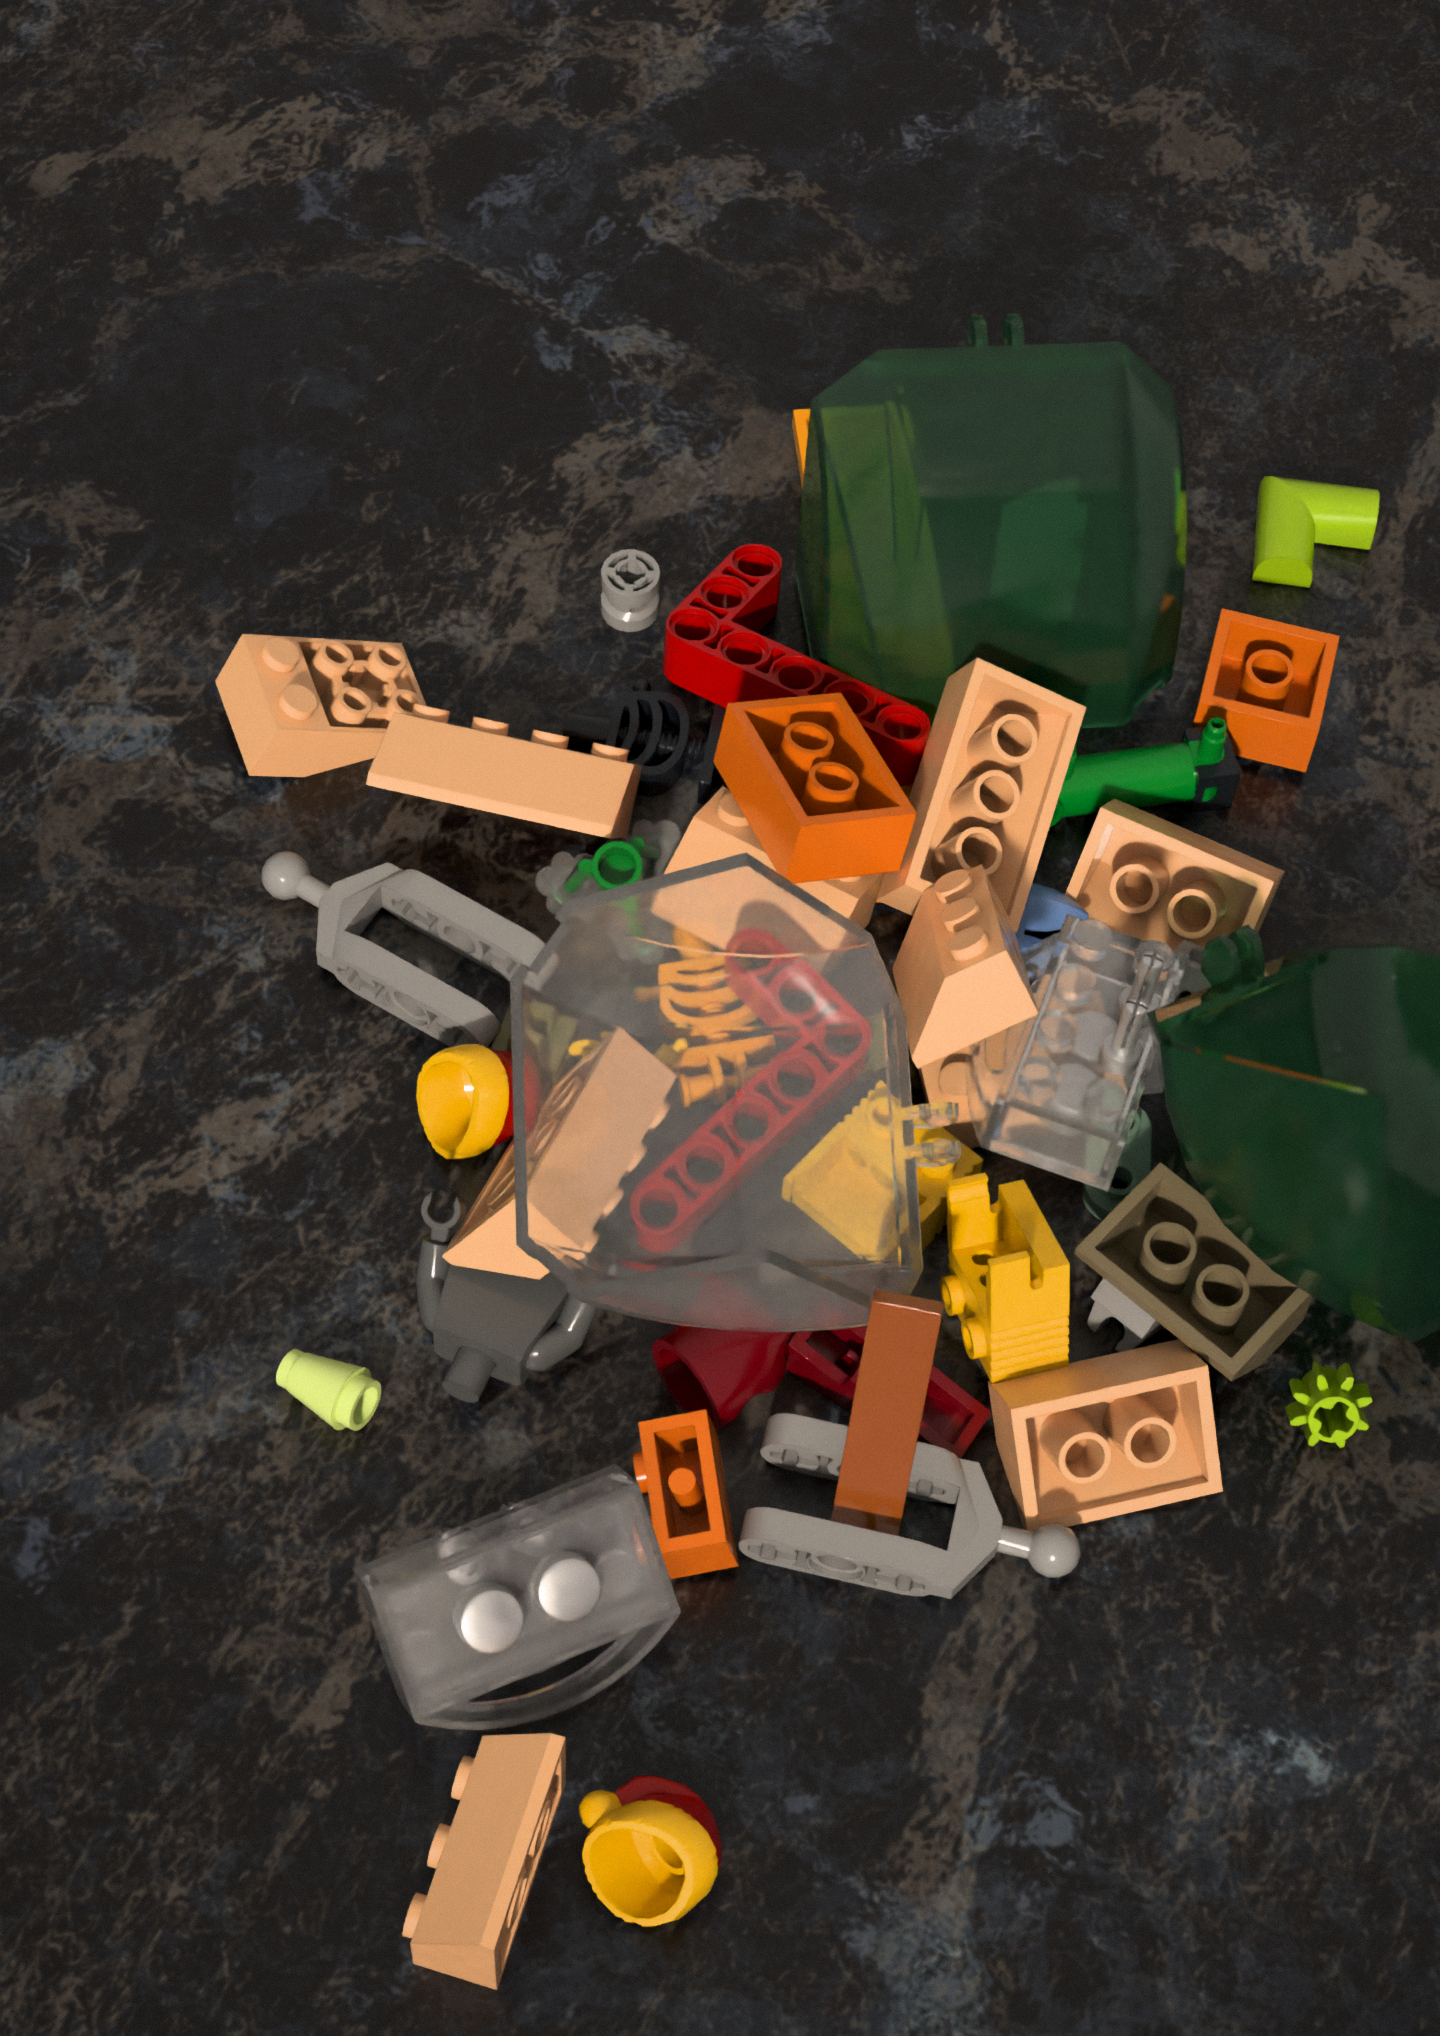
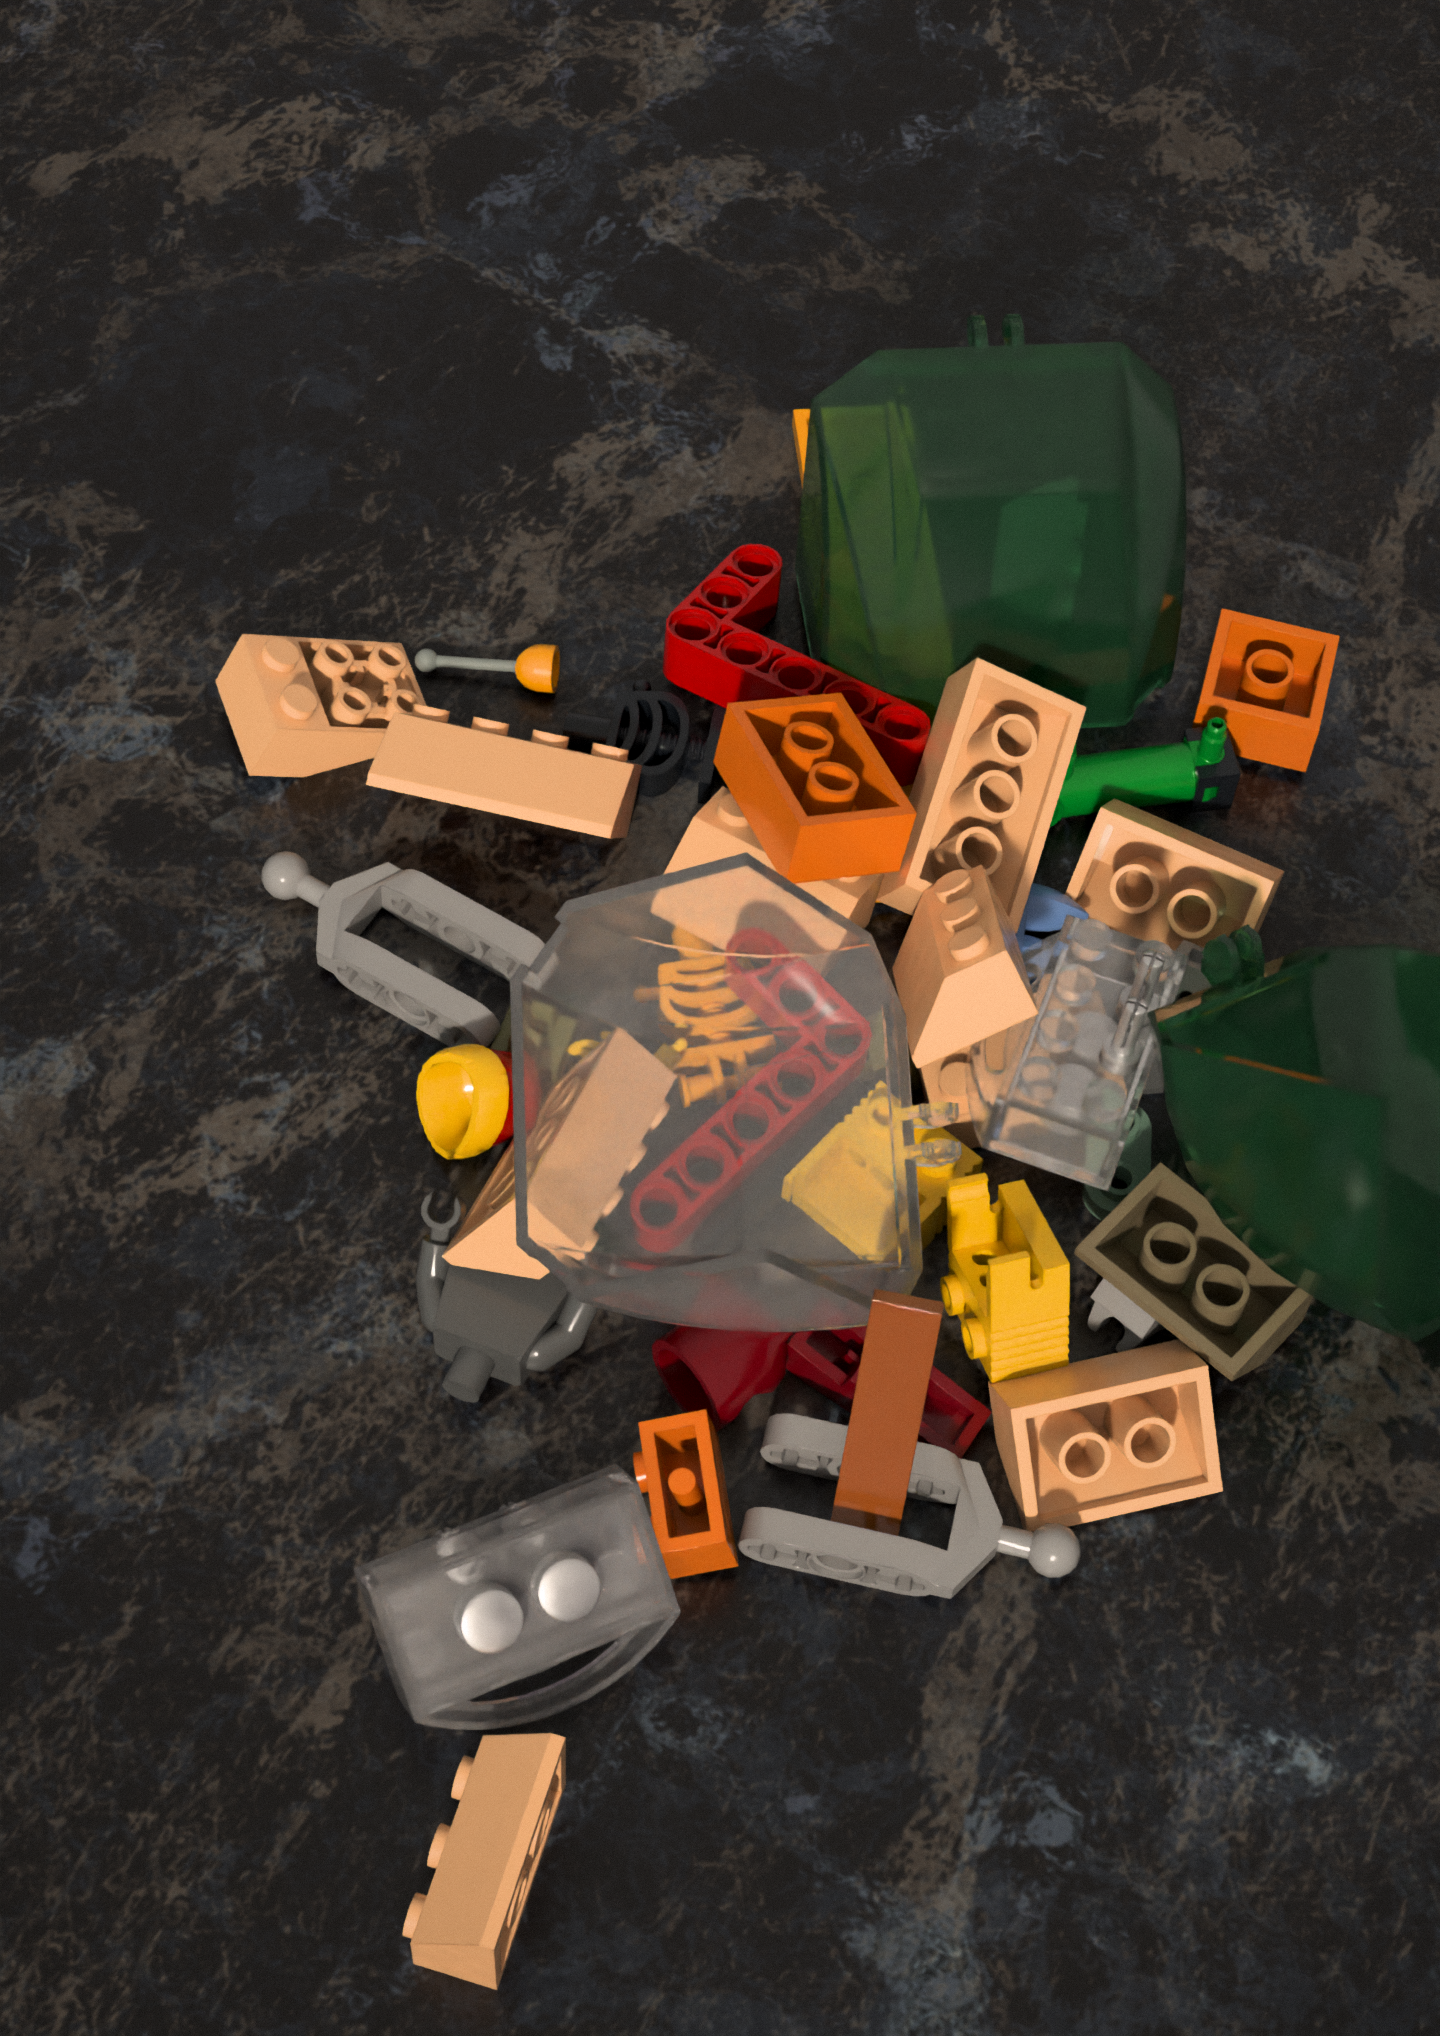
yellowish green cone [276,1349,381,1431] -> none
plant [535,820,682,962] -> none
yellow piece [578,1775,722,1927] -> none
light grey wheel [601,549,660,632] -> none
lime brick [1252,476,1380,588] -> none
lime gear [1285,1361,1373,1448] -> none
none -> hinge [415,644,560,693]

